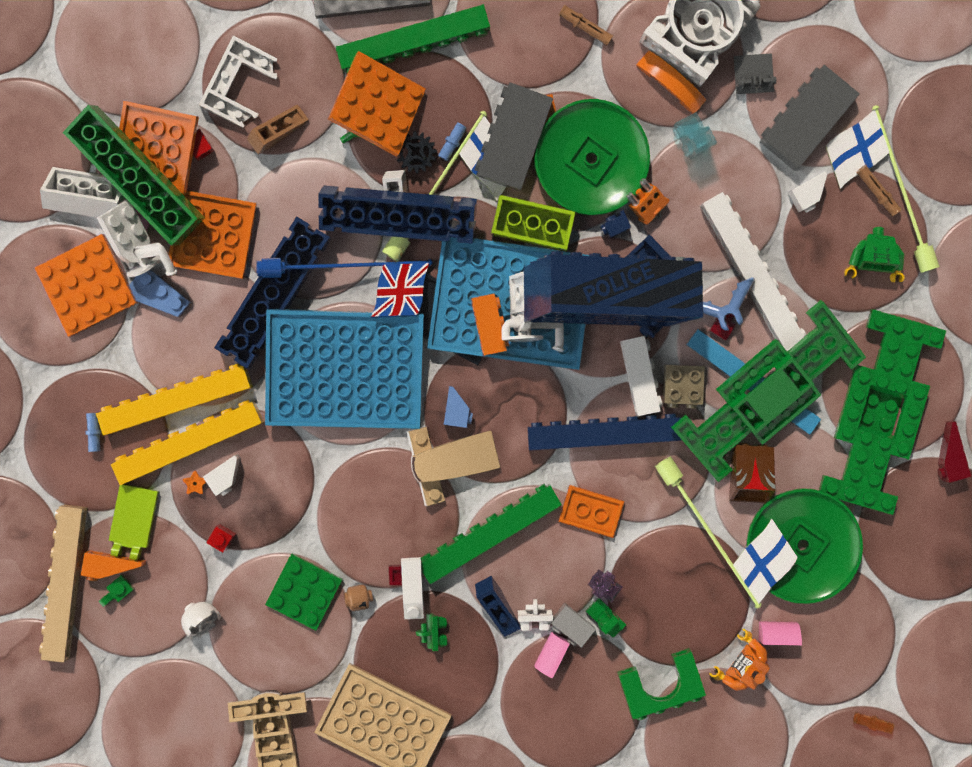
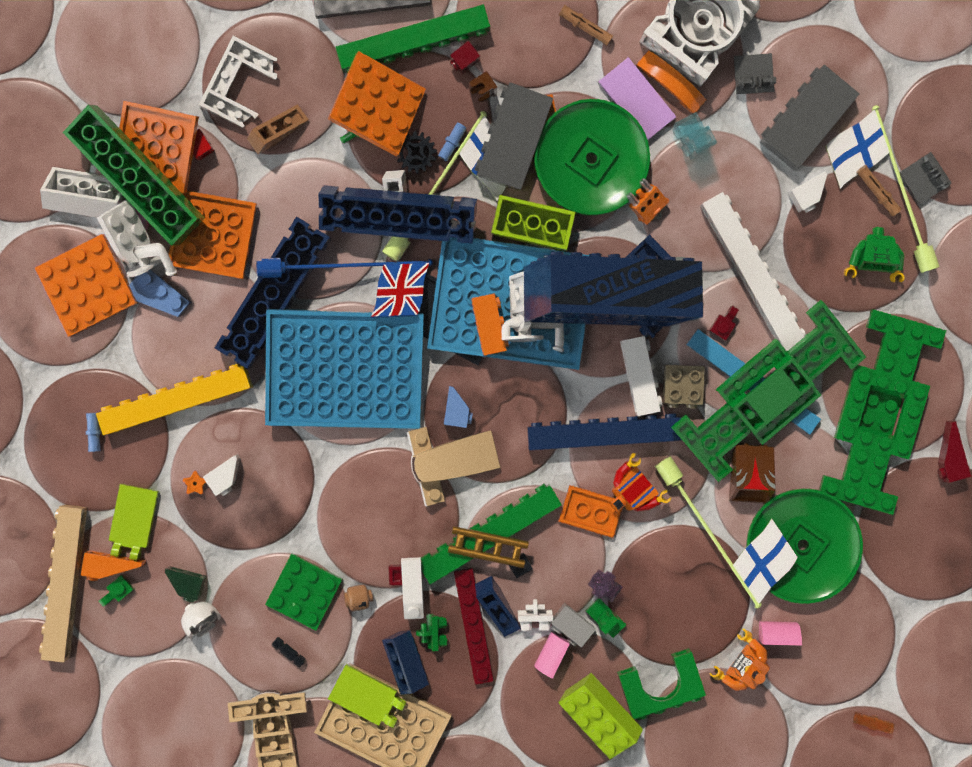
yellow brick [111,400,264,485] -> none
red brick [206,524,236,553] -> none
dark blue brick [600,210,631,239] -> none
medium blue piece [703,277,755,331] -> none
none -> clear green slope [165,566,206,602]
none -> black axle [272,637,306,667]
none -> lime tile [328,663,406,728]
none -> dark blue brick [382,630,429,695]
none -> pearl gold bar [448,526,529,568]
none -> dark red brick [450,41,480,74]
none -> dark red plate [454,568,494,685]
none -> reddish brown hinge [469,71,498,102]
none -> black tile [509,552,533,579]
none -> lime brick [558,673,643,759]
none -> lavender tile [598,57,676,140]
none -> torso [610,453,672,512]
none -> dark grey hinge [899,152,952,204]

